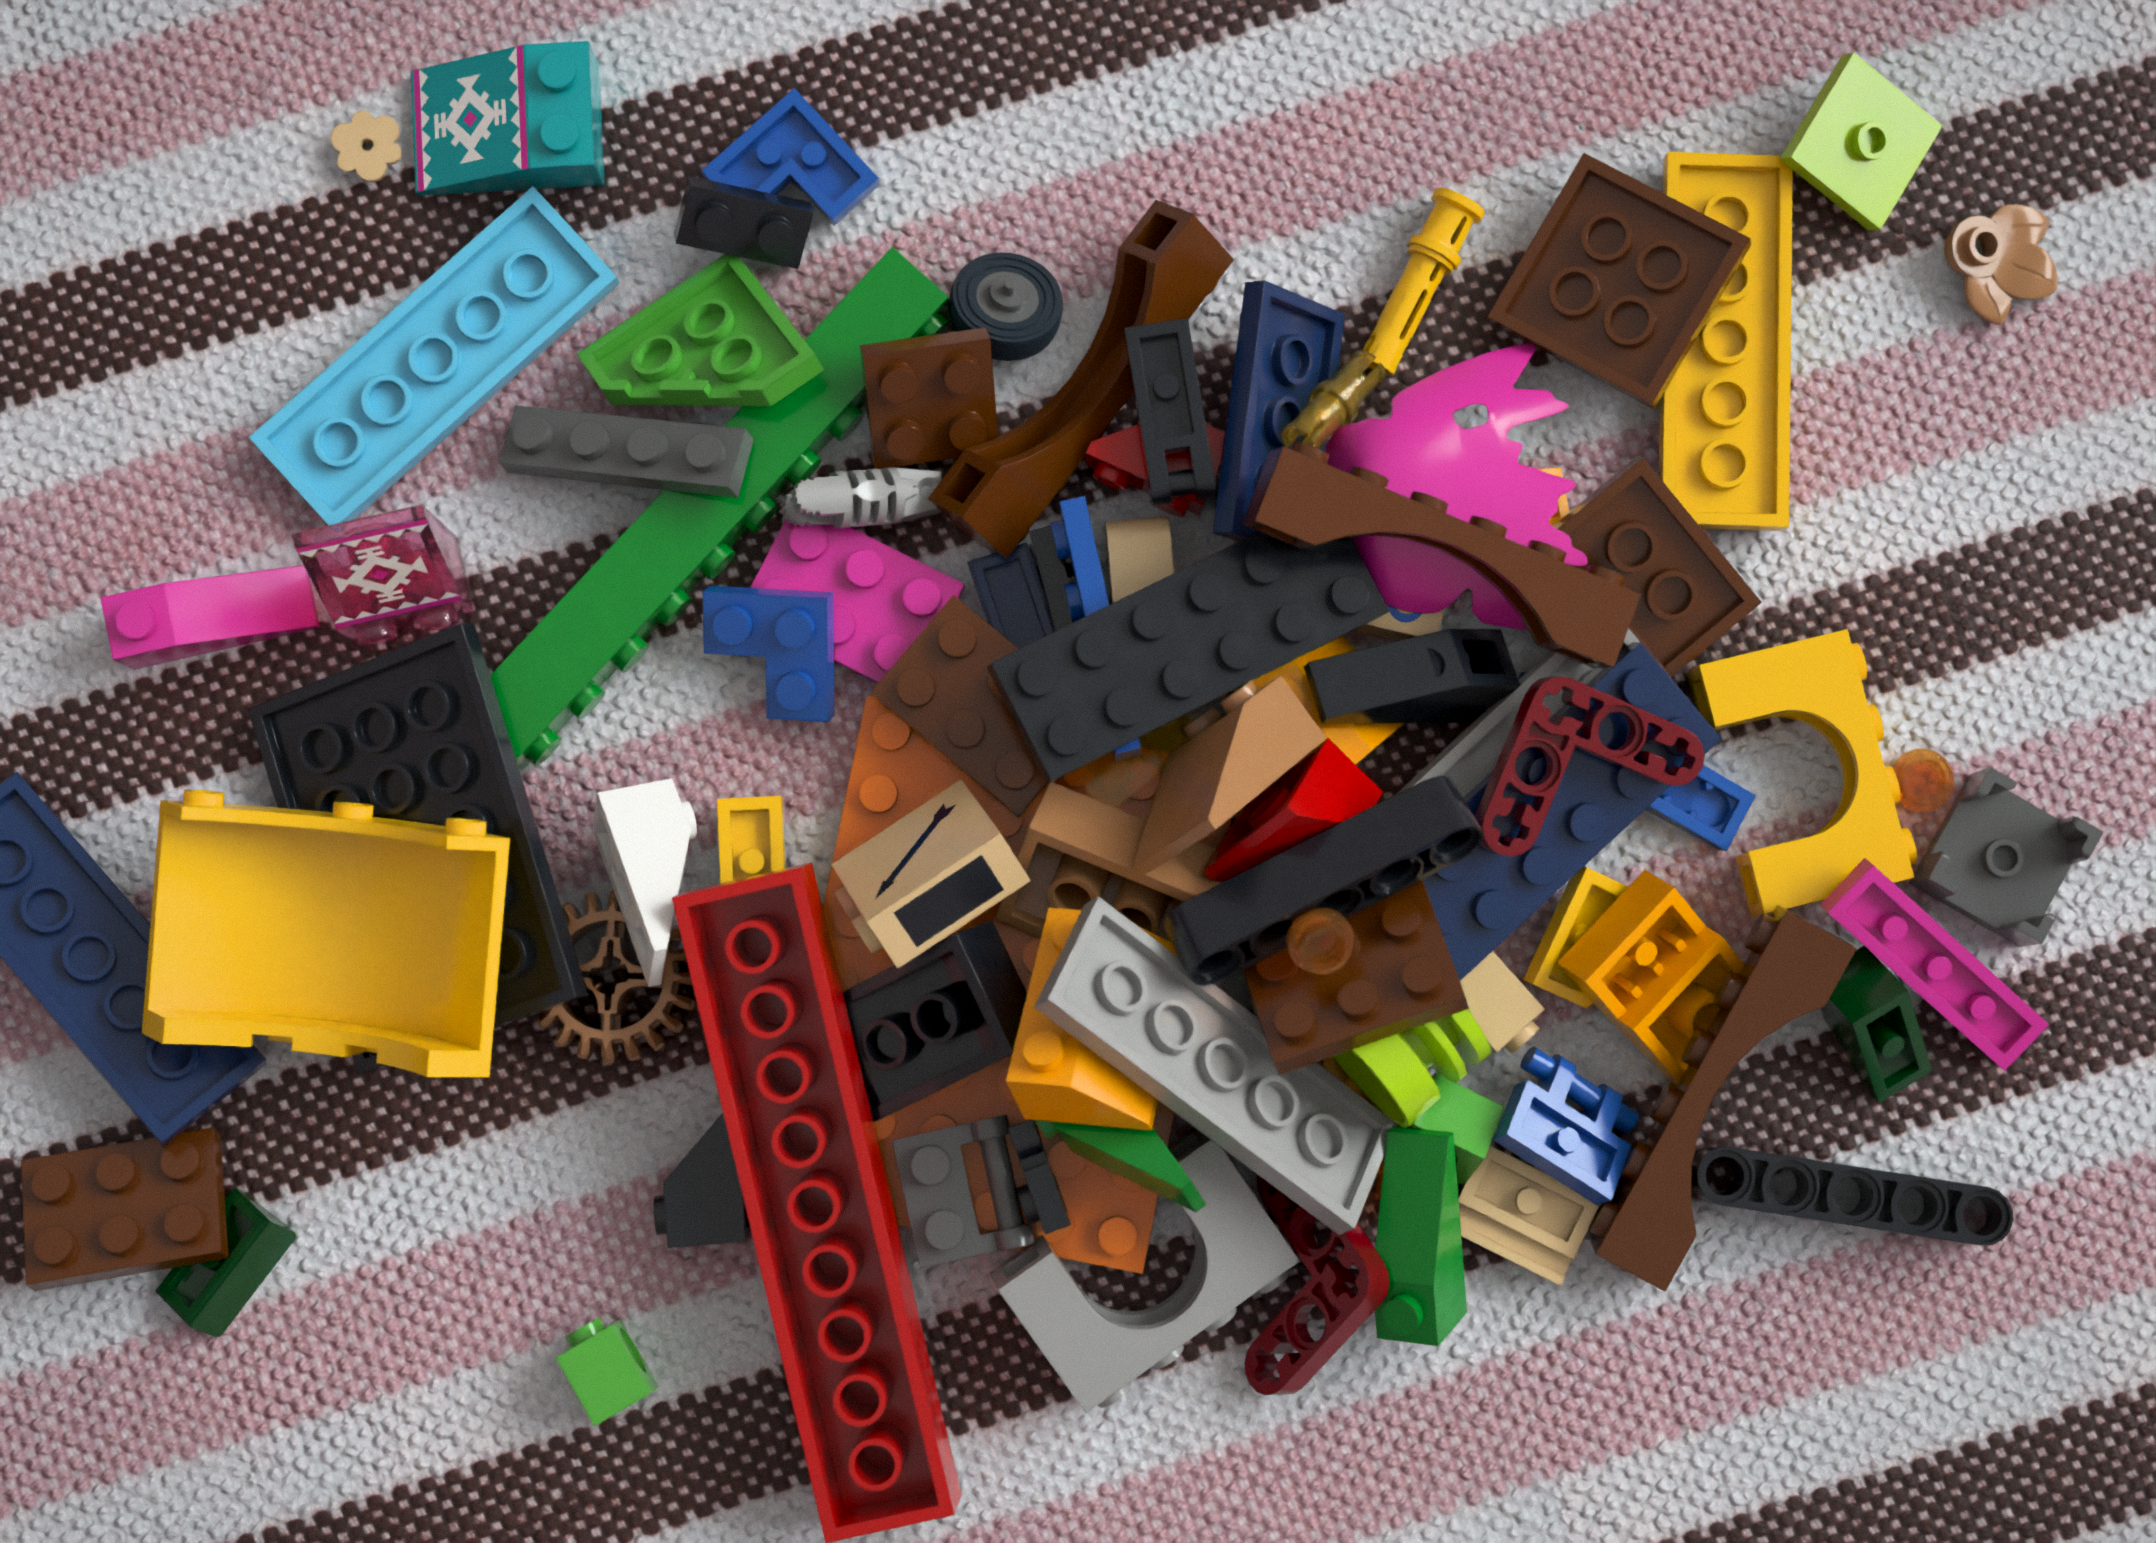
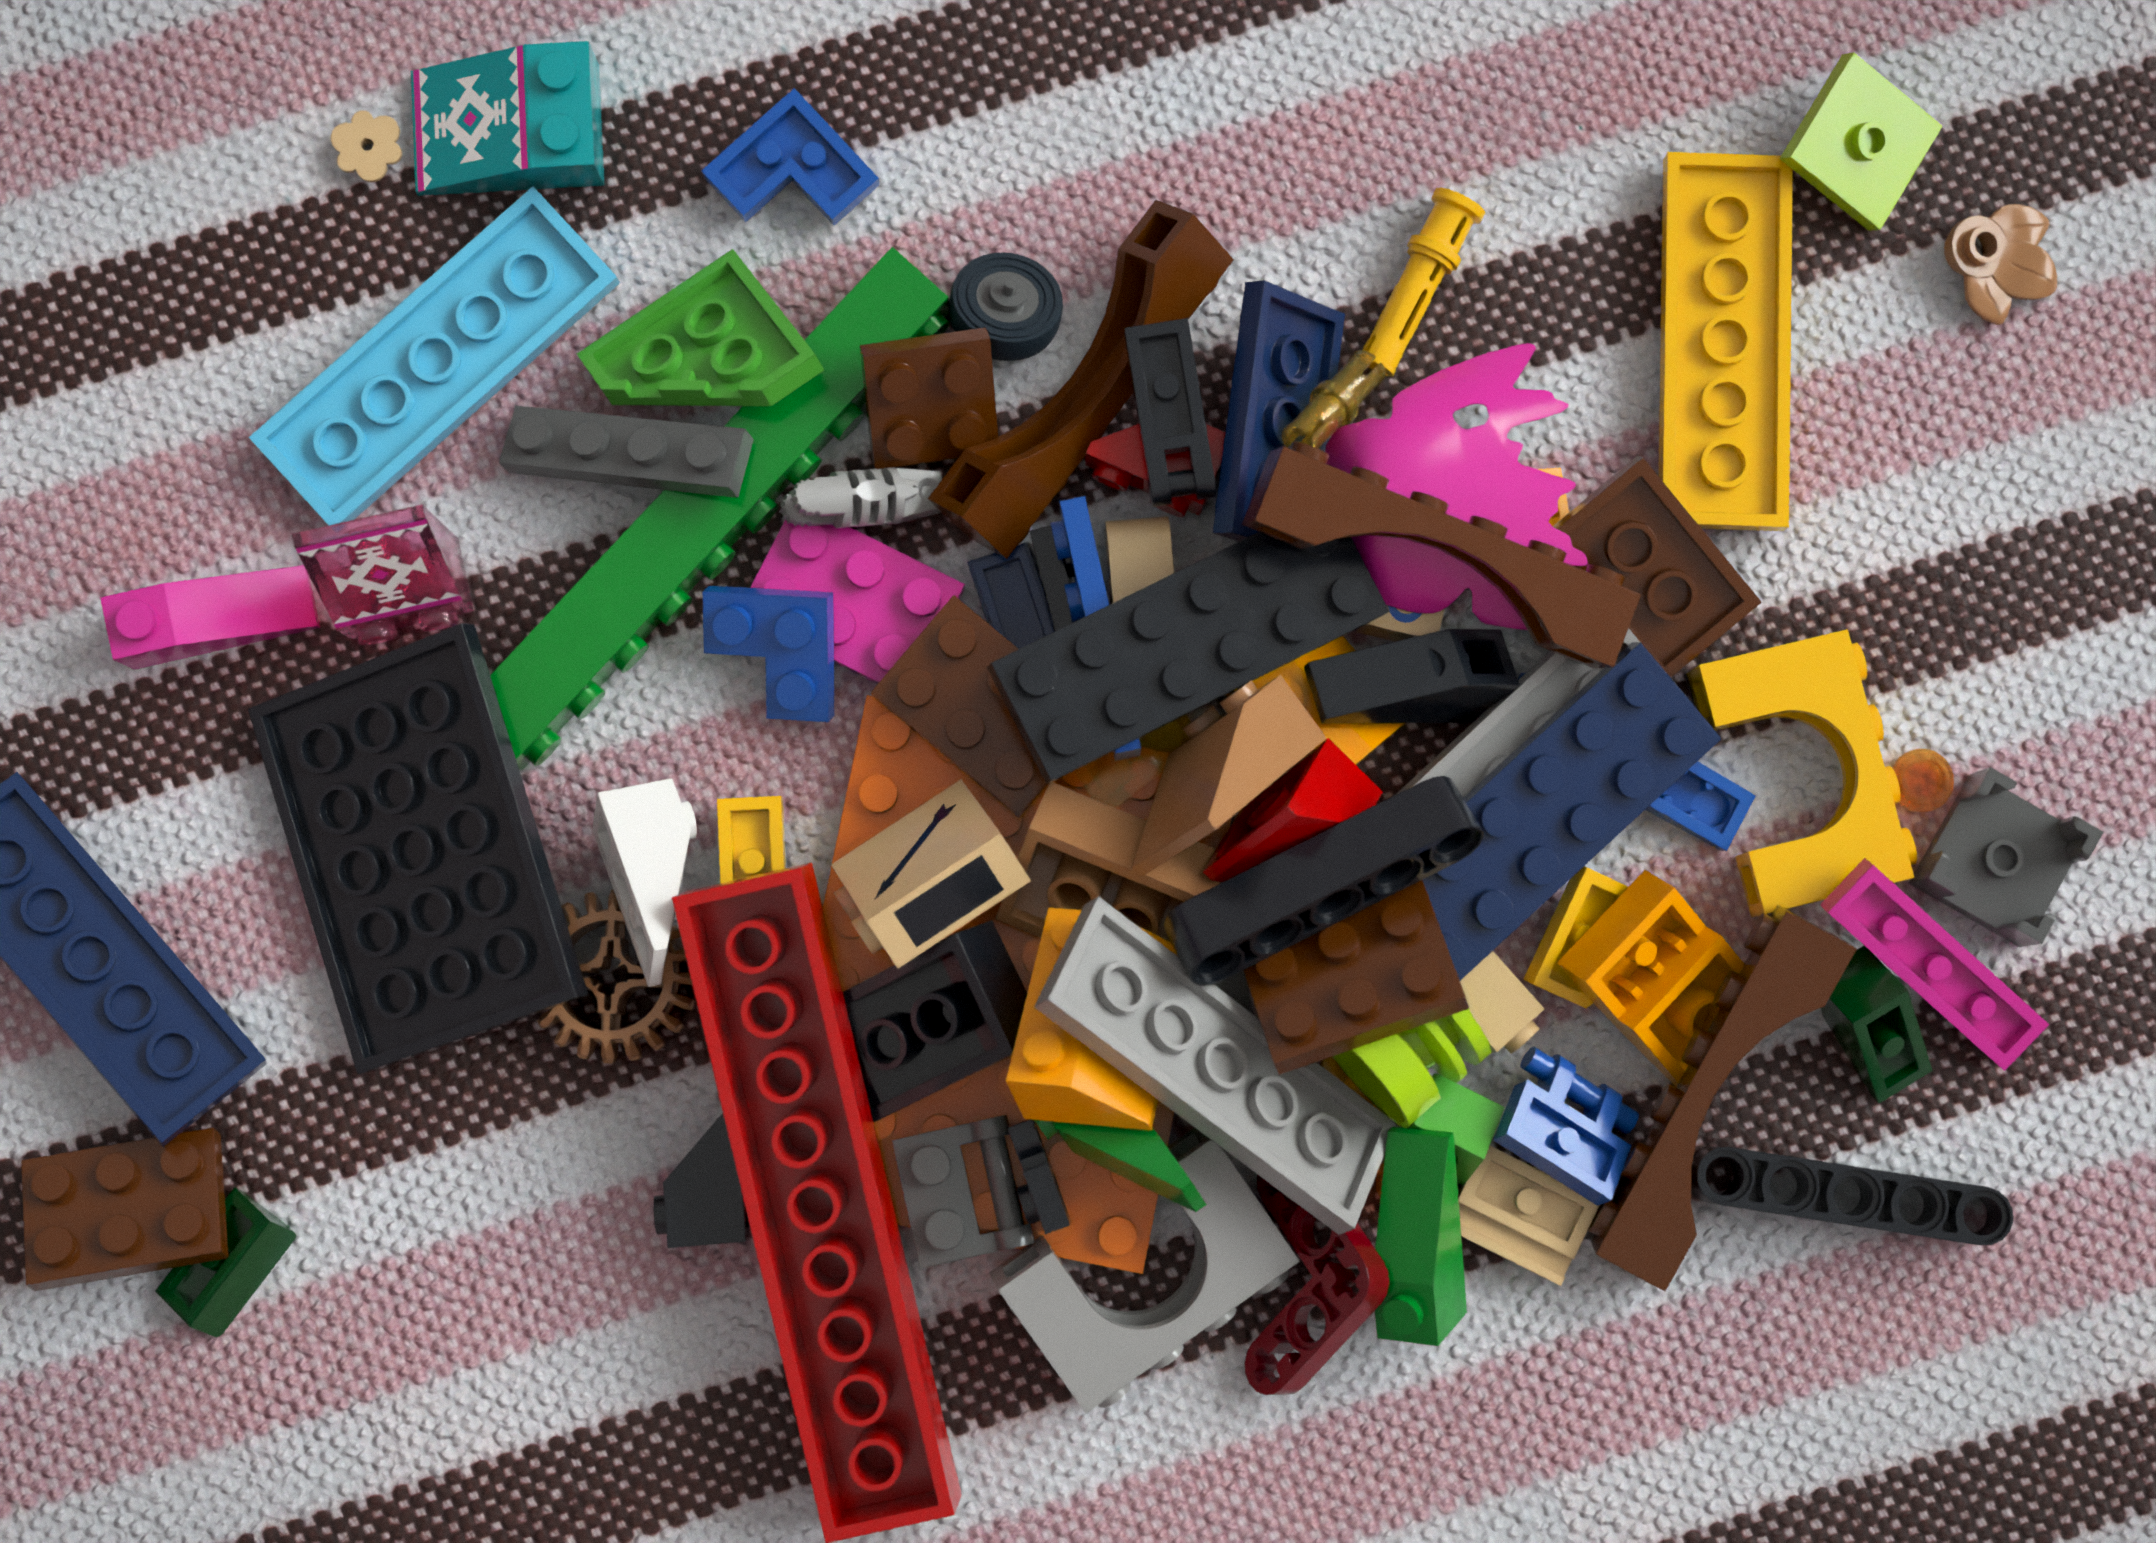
yellow panel [141,789,510,1077] -> none
bright green brick [556,1317,659,1427] -> none
black plate [674,176,814,269] -> none
clear orange plate [1286,908,1354,975] -> none
dark red beam [1475,676,1705,857] -> none
reddish brown plate [1487,153,1752,410] -> none

